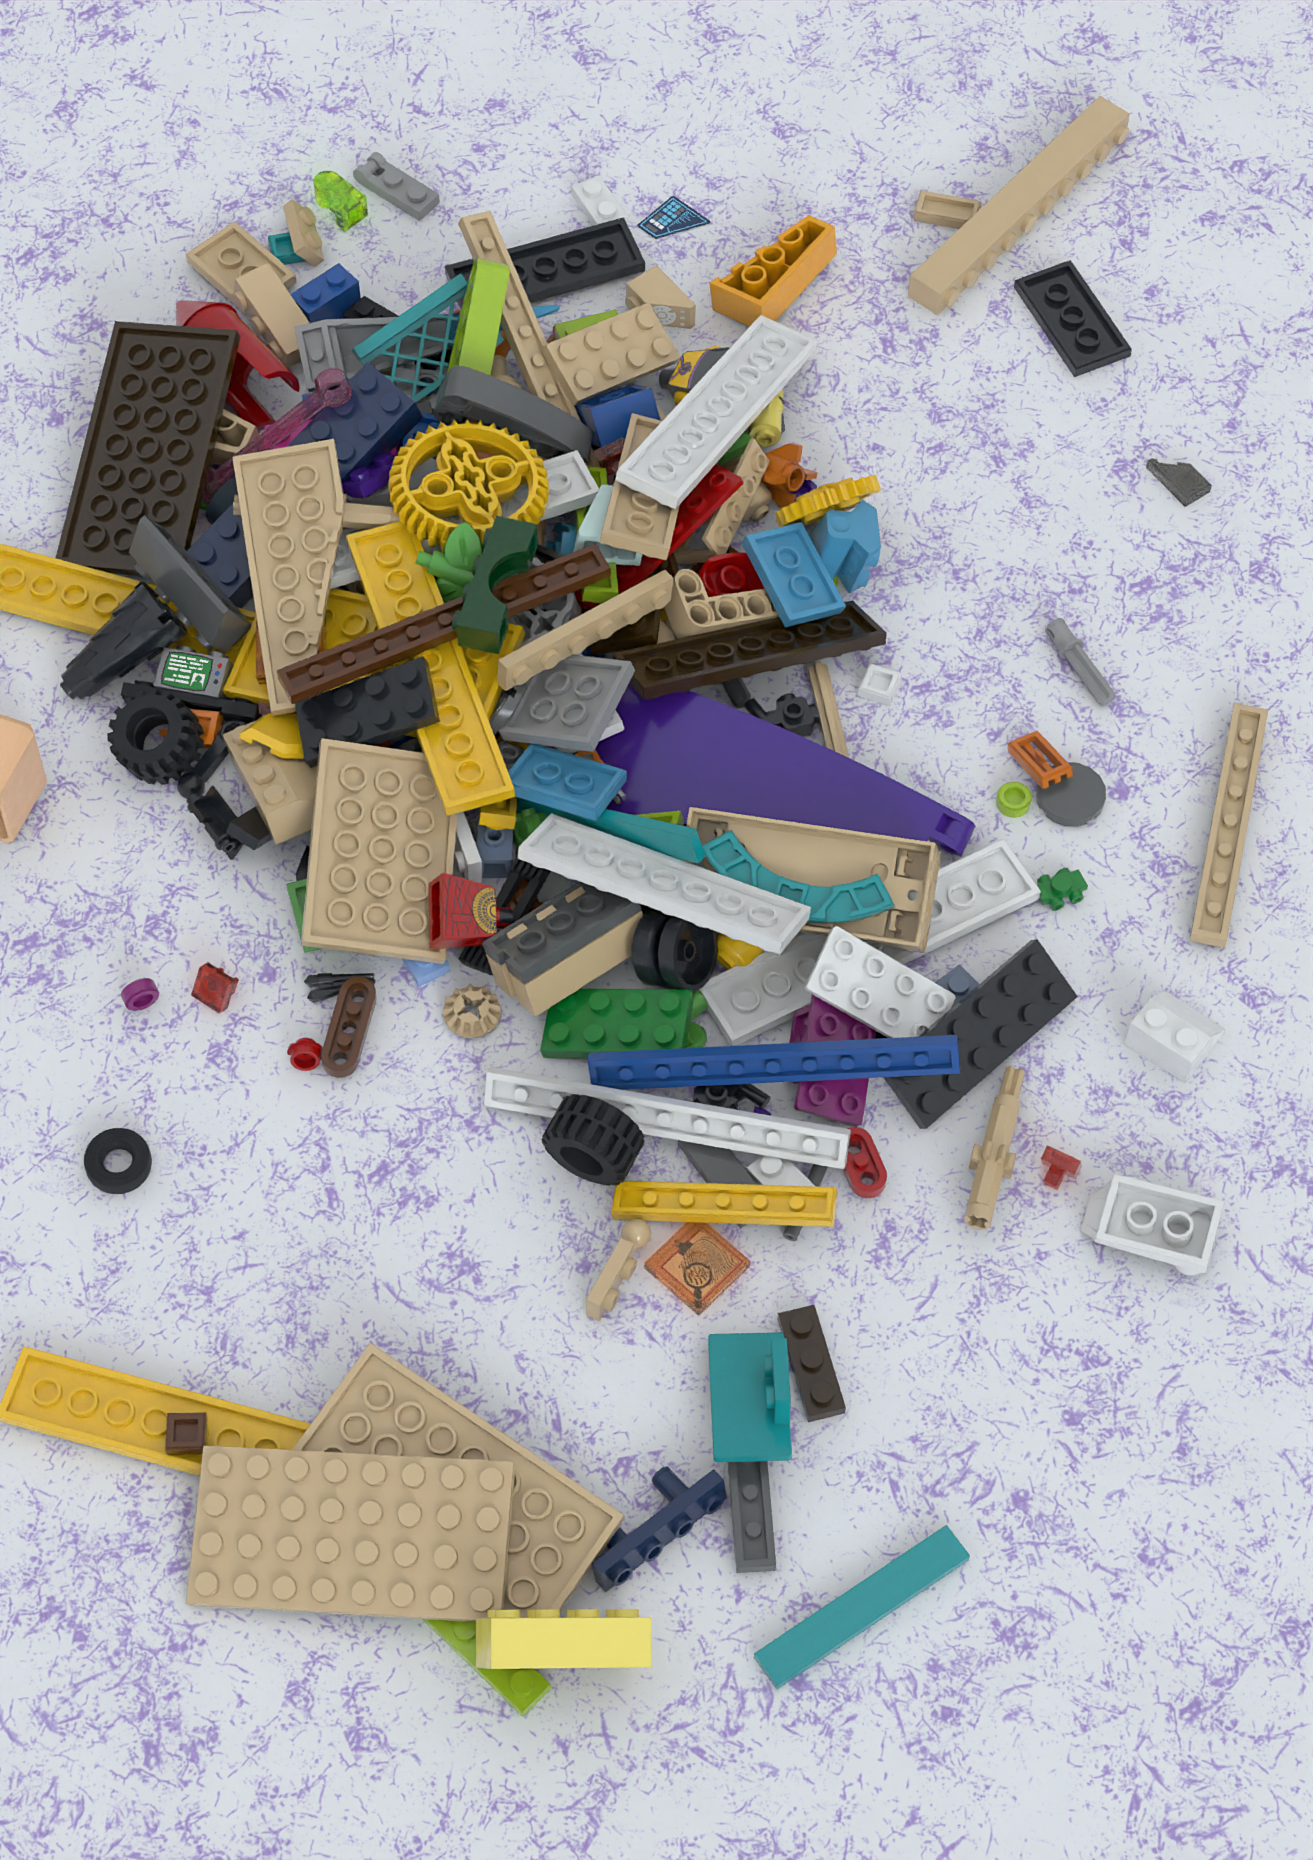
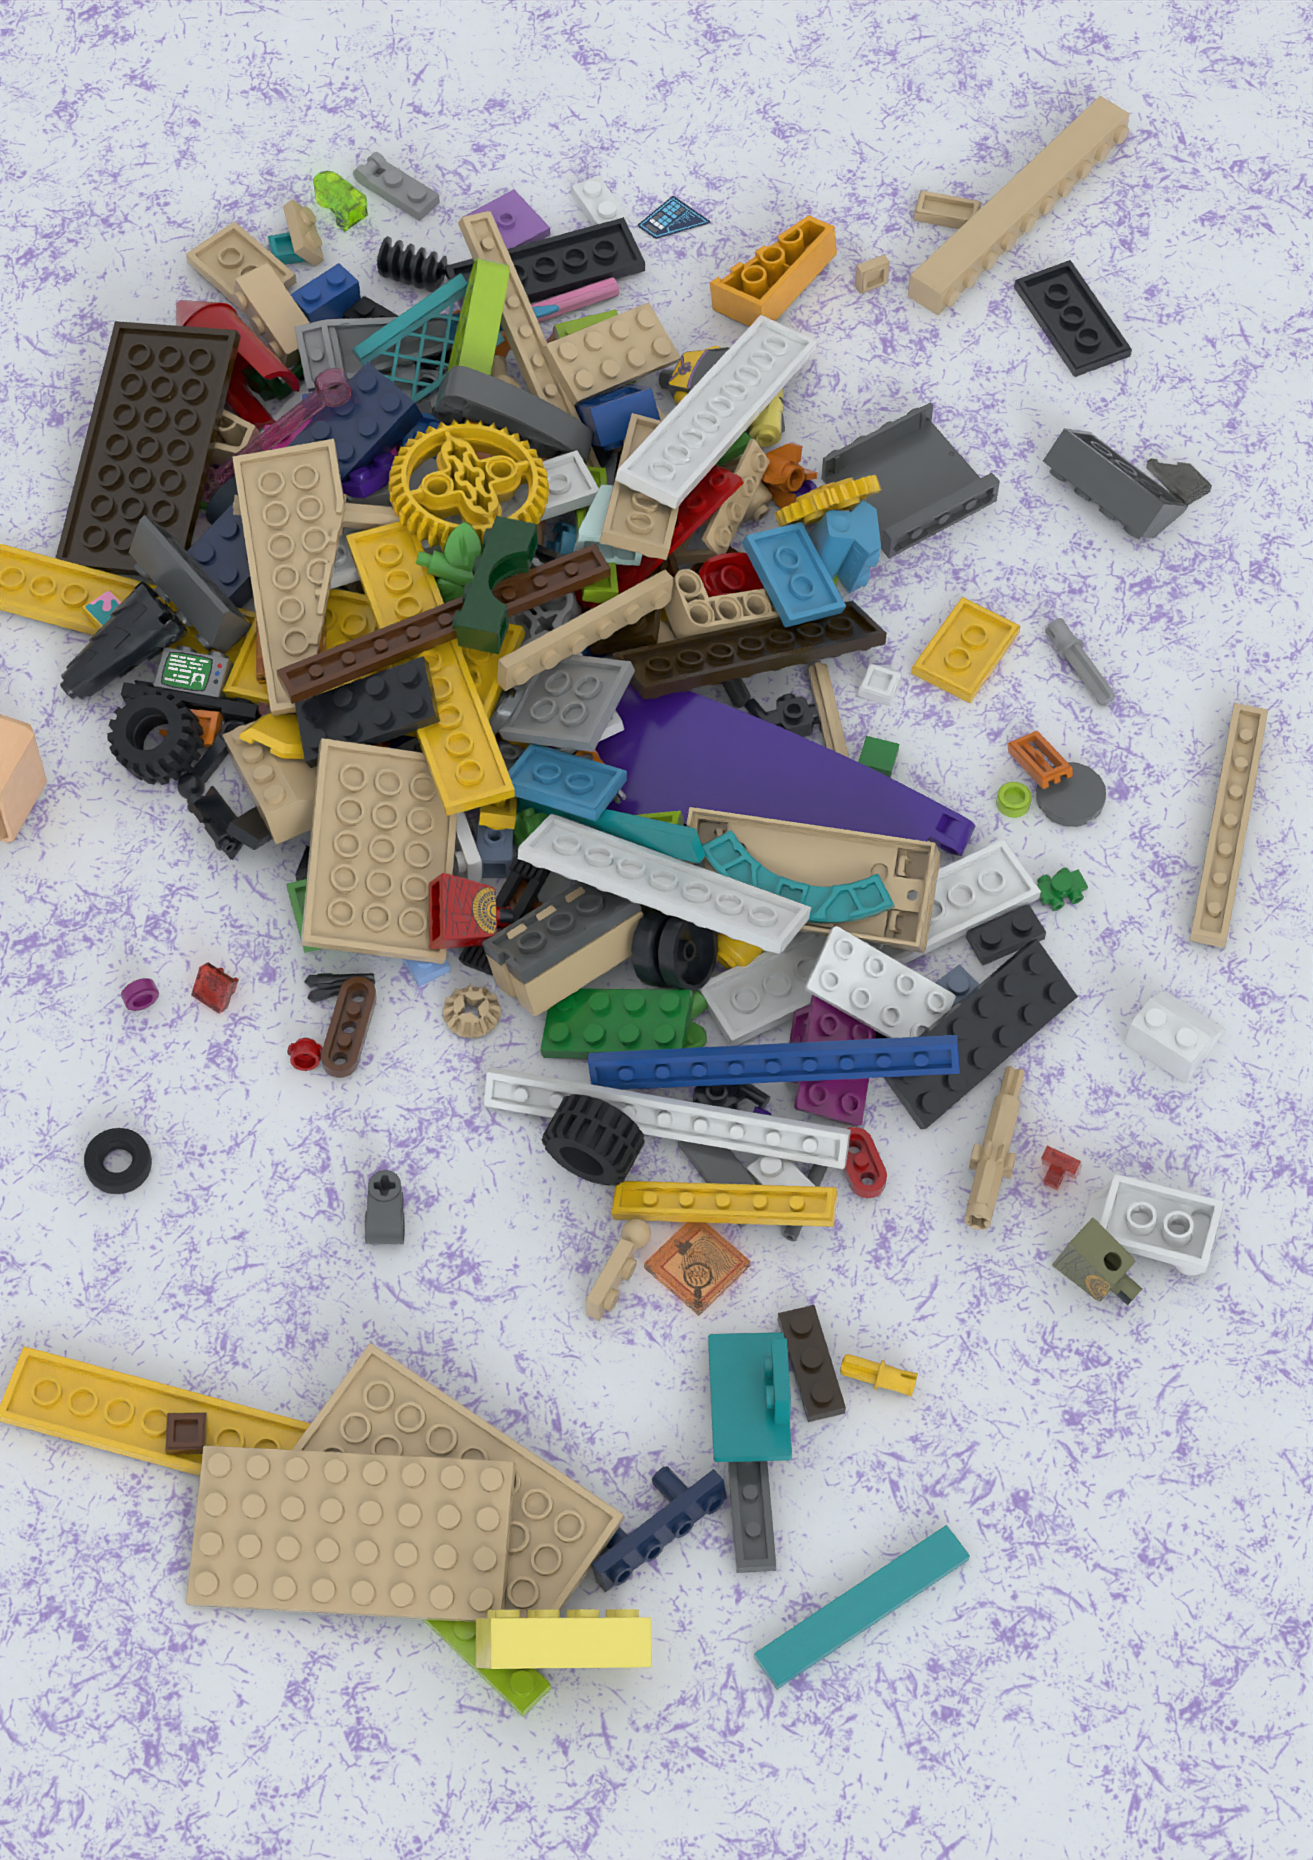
clear red tile [593,437,625,476] -> none
tan slope [625,266,696,329] -> none
none -> tile [82,589,122,629]
none -> dark green bracket [241,361,305,402]
none -> dark grey piece [365,1170,405,1244]
none -> black piece [377,236,447,293]
none -> medium lavender plate [463,189,550,249]
none -> bright pink axle [531,277,619,322]
none -> dark grey panel [821,402,1000,559]
none -> yellow axle [840,1354,918,1397]
none -> tan tile [855,254,890,294]
none -> green tile [858,736,900,778]
none -> yellow tile [911,597,1021,703]
none -> black plate [966,905,1046,966]
none -> dark grey slope [1043,428,1188,539]
none -> olive torso [1052,1217,1143,1306]

